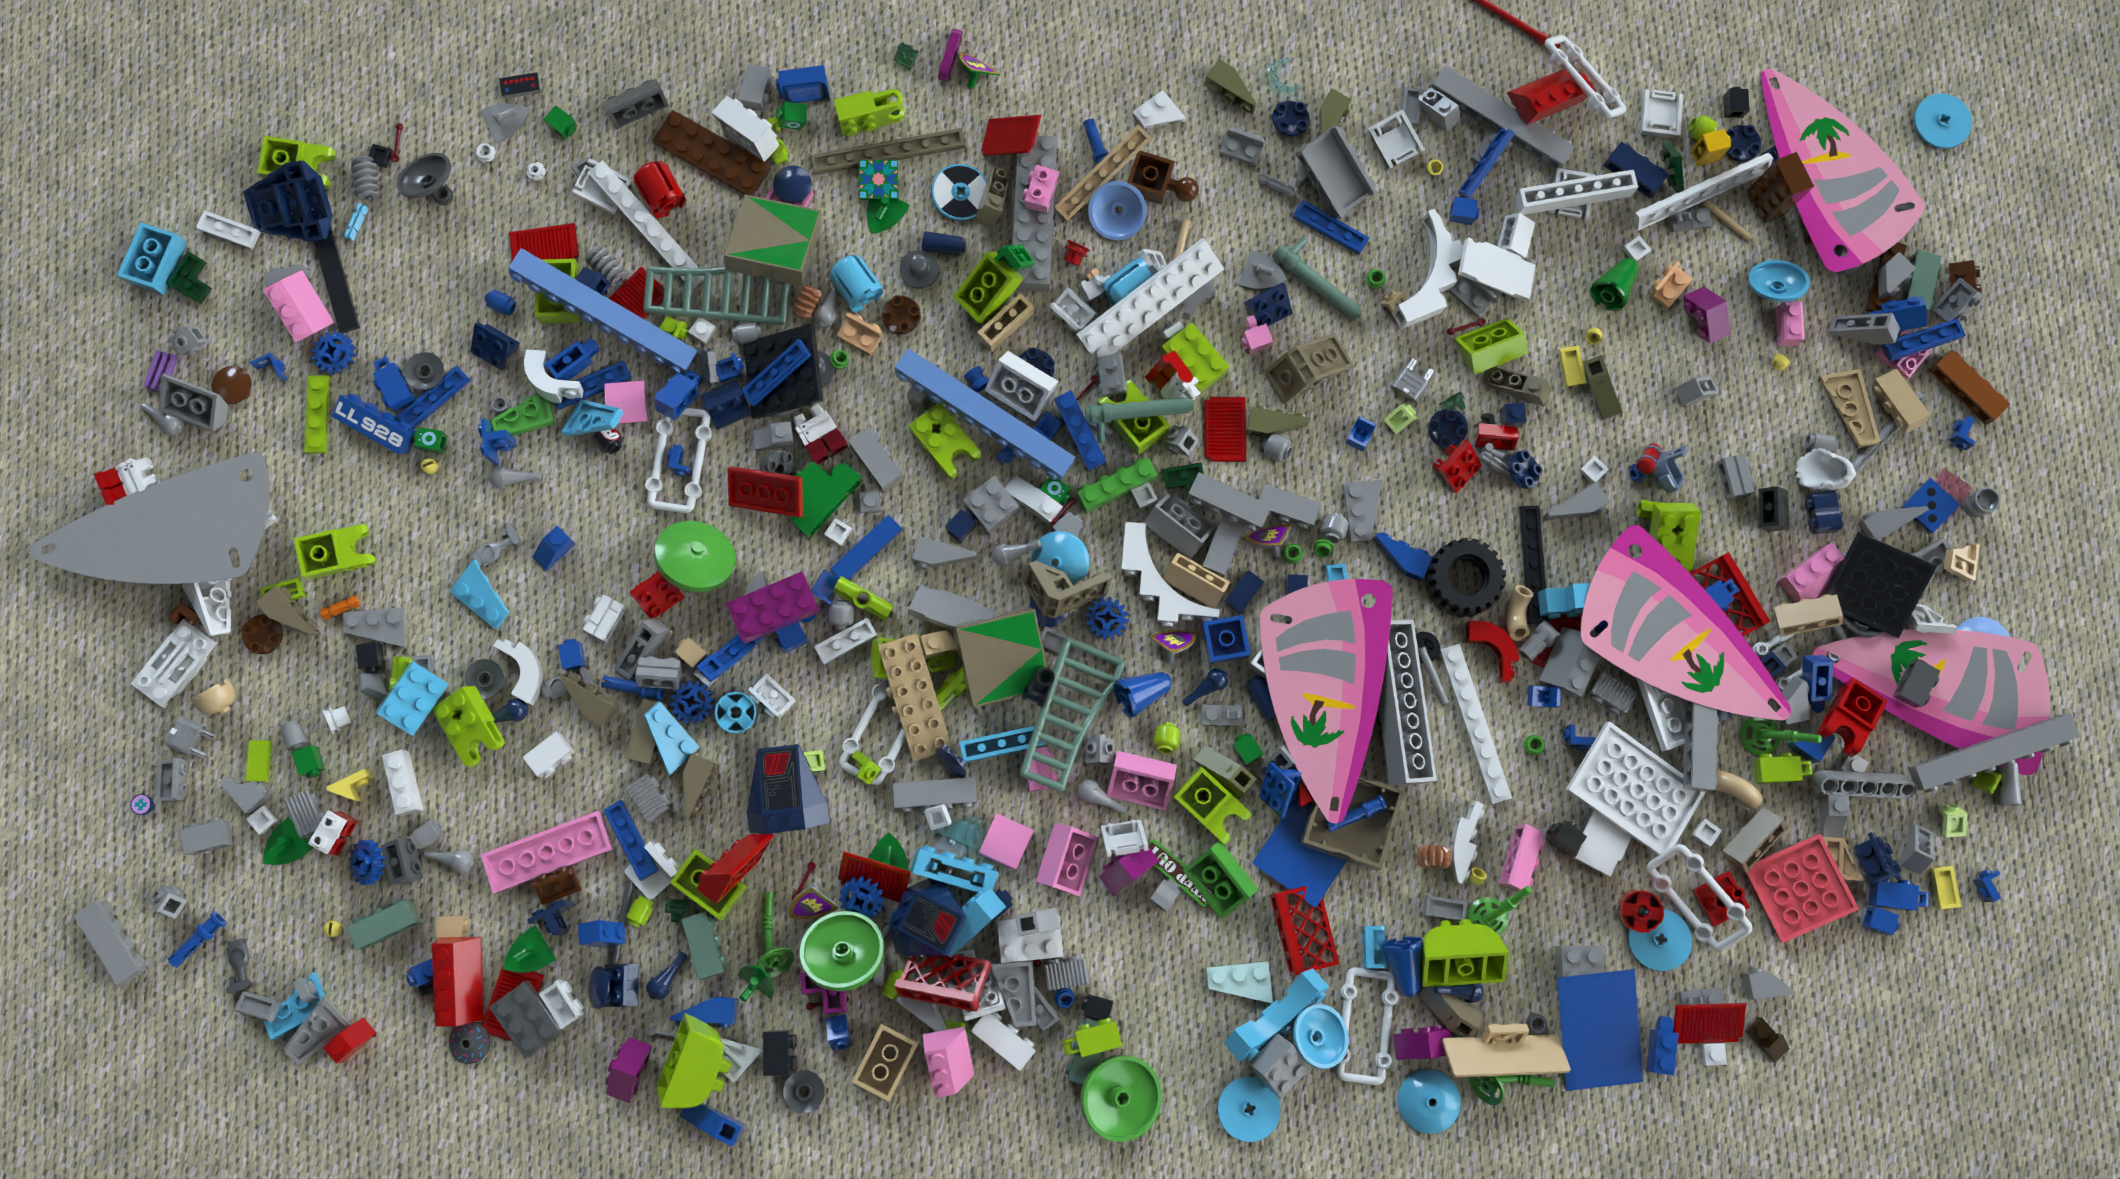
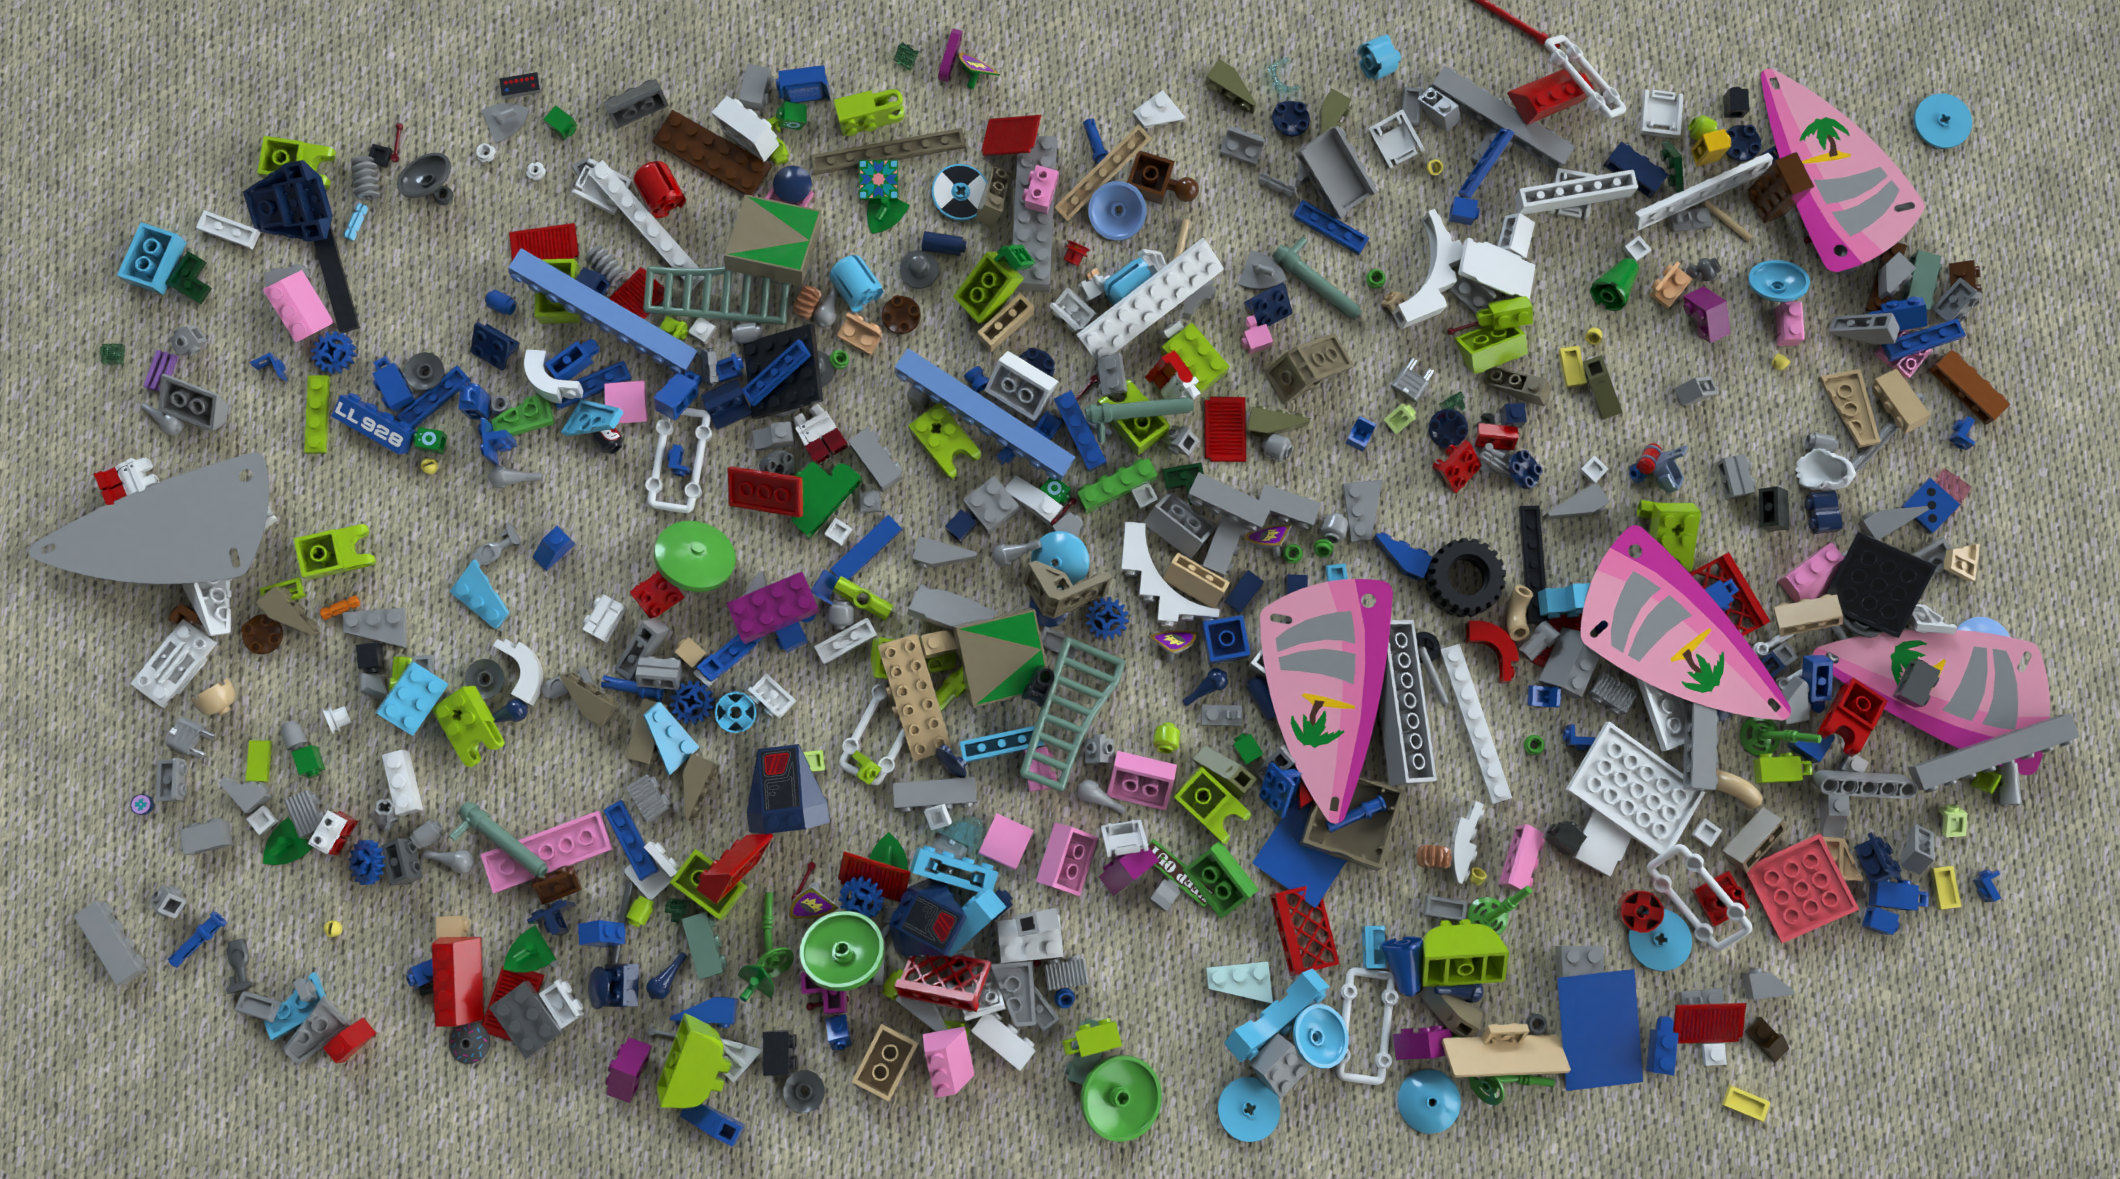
reddish brown dish [211,366,252,404] -> none
light yellow slope [326,769,374,802] -> none
sand green brick [347,898,420,950] -> none
white brick [523,732,575,778] -> none
blue brick [558,639,586,671] -> none
black brick [1081,994,1113,1020] -> none
blue cone [1113,672,1172,718] -> none
light grey wheel [1963,487,2001,518] -> none
none -> clear green tile [100,344,125,365]
none -> light grey piece [370,799,399,832]
none -> sand green cylinder [449,801,548,878]
none -> blue brick [458,383,491,420]
none -> medium azure brick [1357,34,1401,81]
none -> lime brick [1476,296,1533,331]
none -> dark grey animal [1686,257,1722,281]
none -> light yellow tile [1722,1085,1770,1122]

